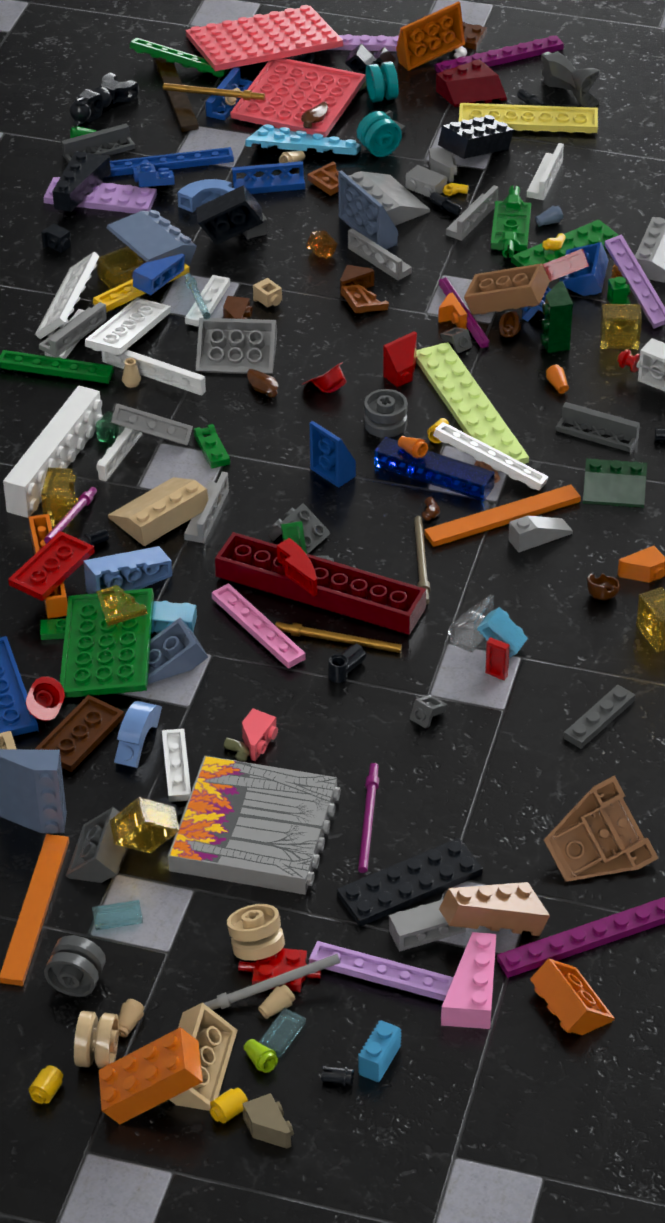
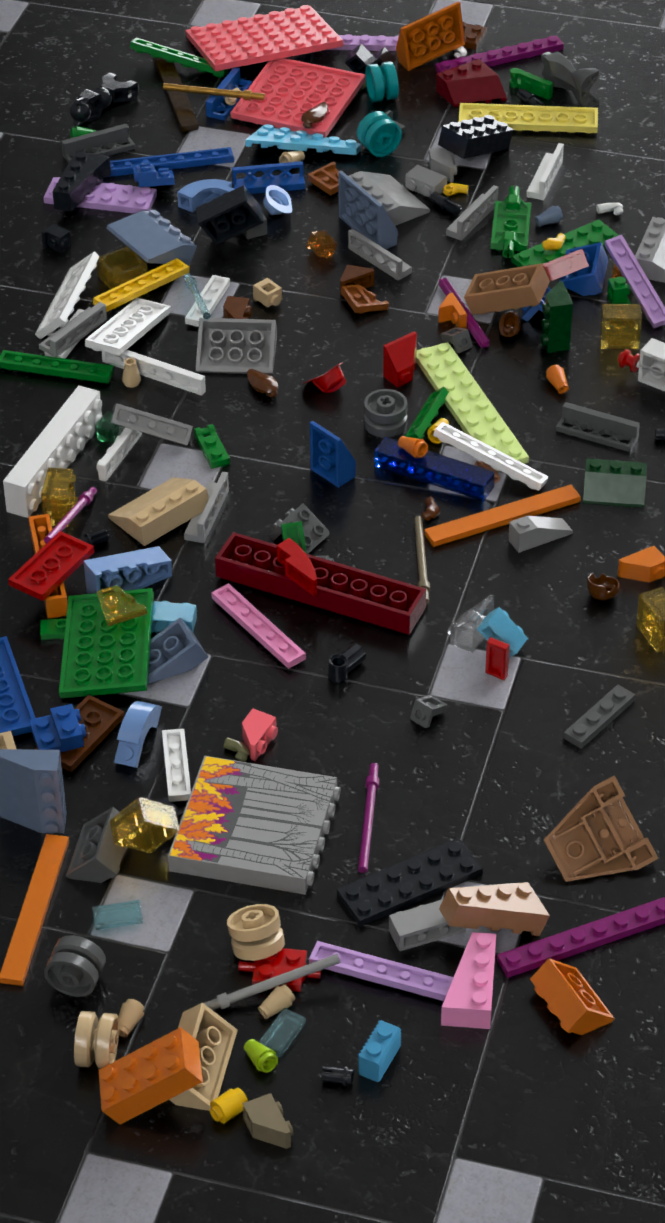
red piece [25,676,65,721] -> none
yellow brick [29,1065,63,1104] -> none
blue slope [132,254,185,295] -> none
pearl gold bar [275,622,402,653] -> none
none -> blue plate [29,704,87,752]
none -> light blue piece [263,185,292,215]
none -> green plate [405,387,449,439]
none -> green plate [509,68,553,100]
none -> white arm [596,203,623,215]

